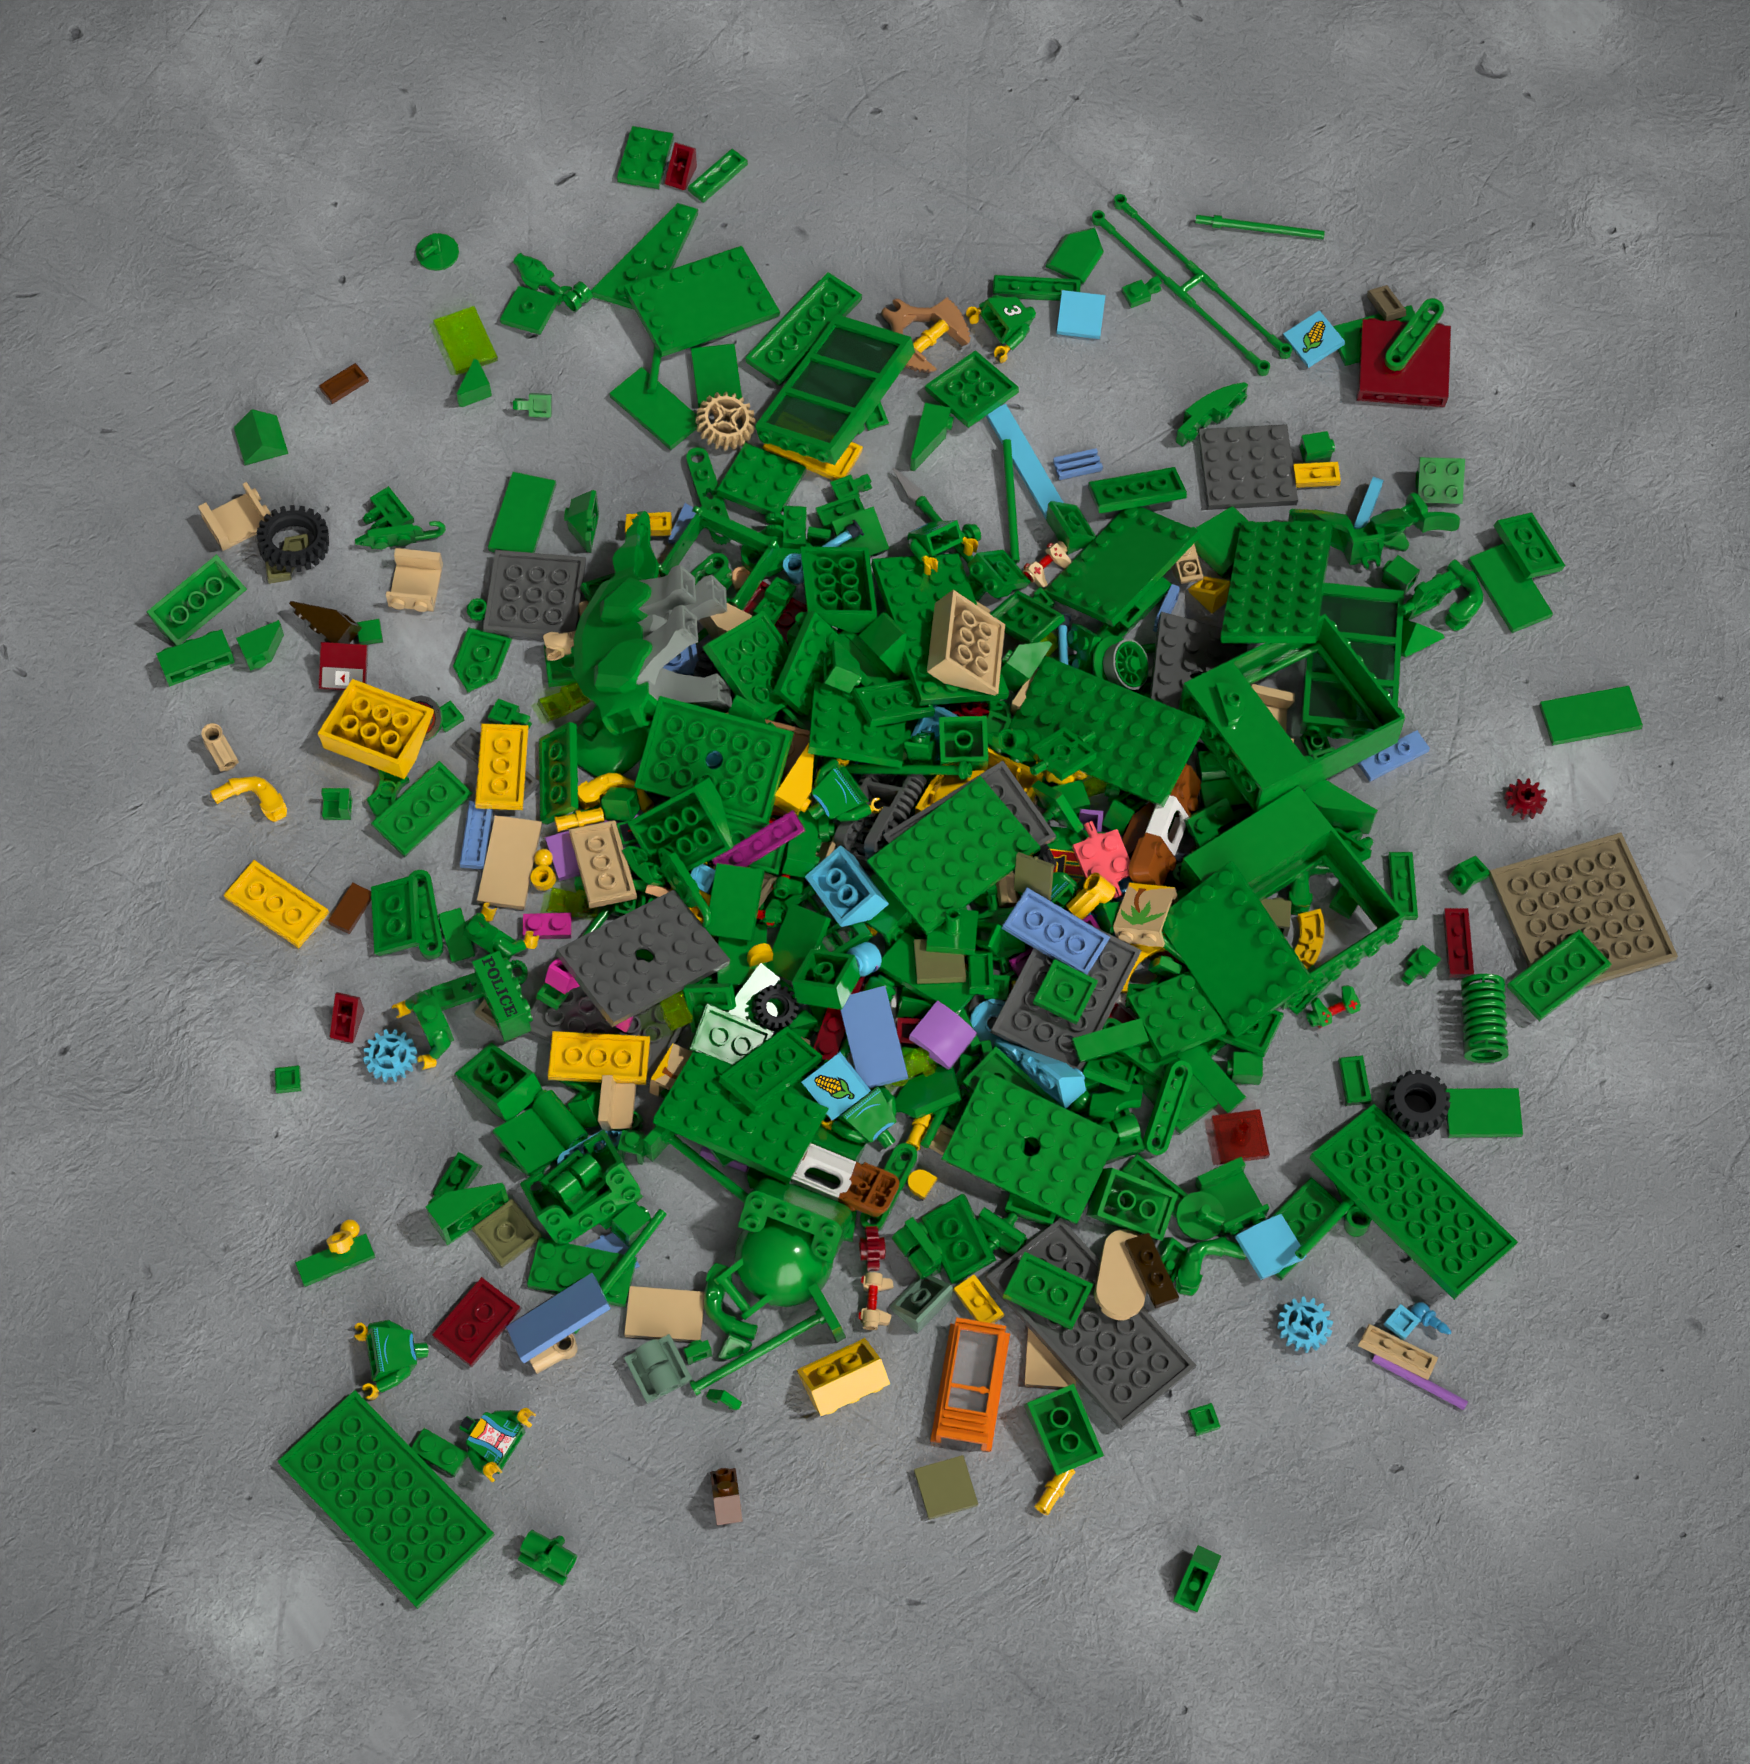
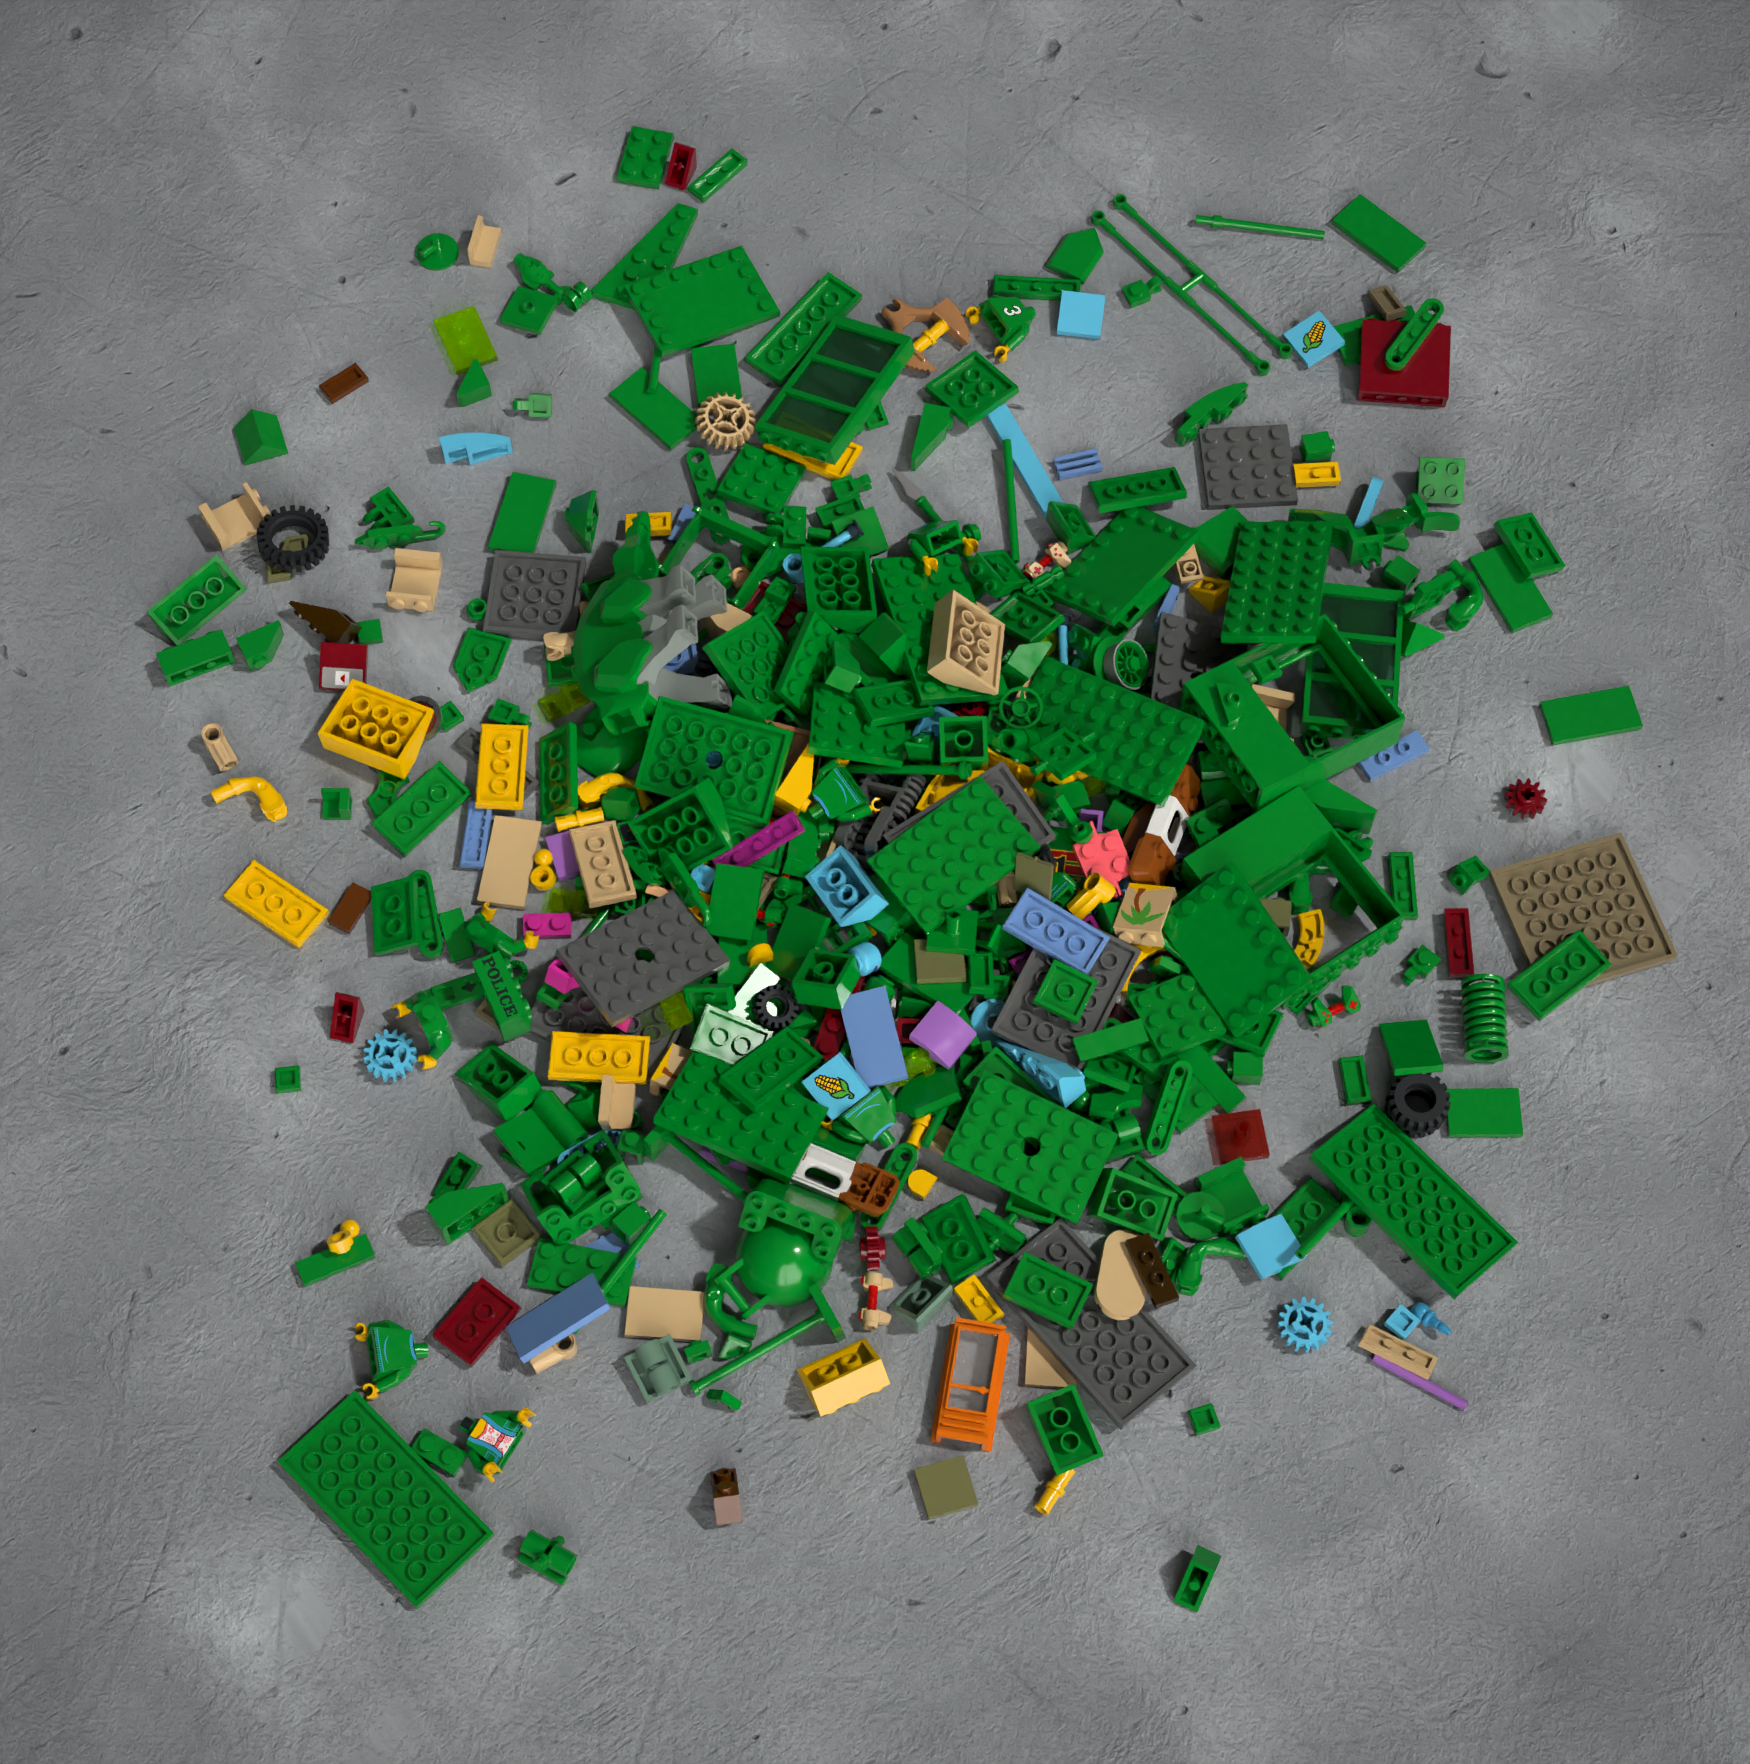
none -> medium azure slope [439,433,513,465]
none -> tan panel [468,215,502,268]
none -> green wheel [999,686,1043,729]
none -> green axle [1022,565,1065,596]
none -> green plate [1069,821,1093,844]
none -> green tile [1249,654,1282,685]
none -> green tile [1332,194,1426,273]
none -> green tile [1379,1020,1443,1076]

